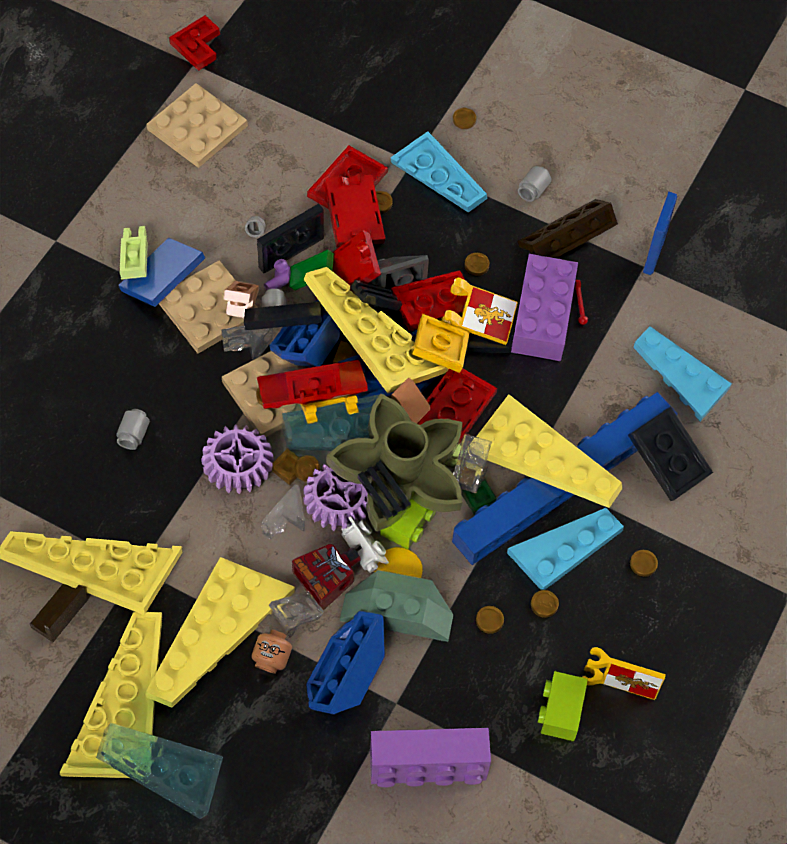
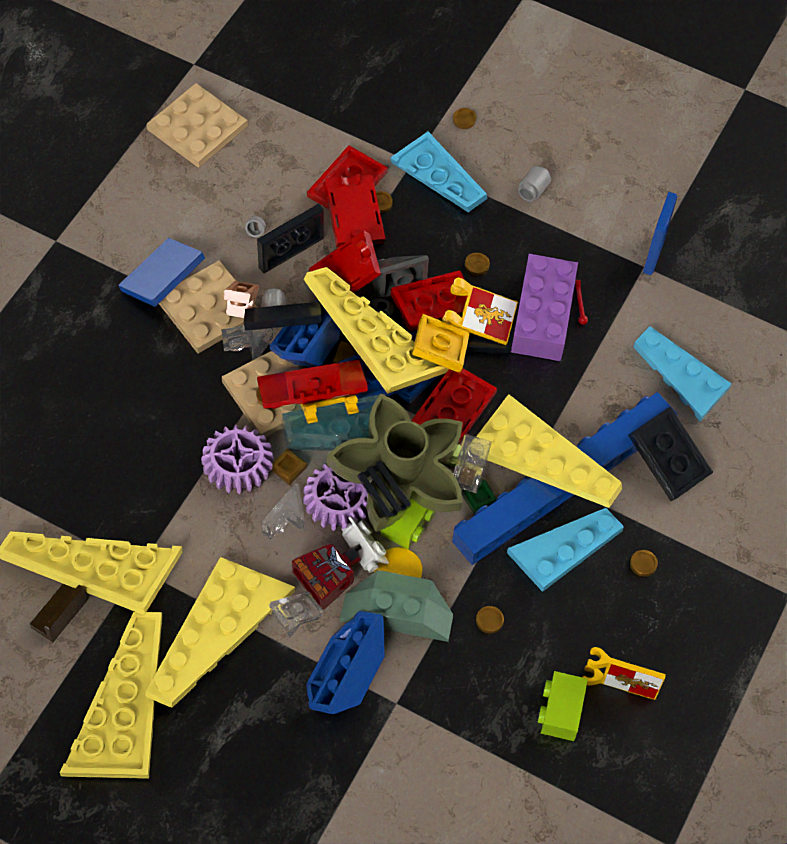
clear light blue wedge [96,723,223,819] -> none
light grey brick [116,409,150,450] -> none
yellowish green hinge [120,226,148,279] -> none
red plate [169,15,220,71] -> none
nougat head [252,630,292,674] -> none
medium lavender arm [264,259,291,291] -> none
green tile [289,250,334,291] -> none
pearl gold piece [294,455,320,482] -> none
black tile [351,280,403,311] -> none
medium lavender brick [370,728,491,787] -> none
nougat slope [391,377,430,423] -> none
dark brown fence [518,199,618,258] -> none
pearl gold piece [531,590,559,617] -> none

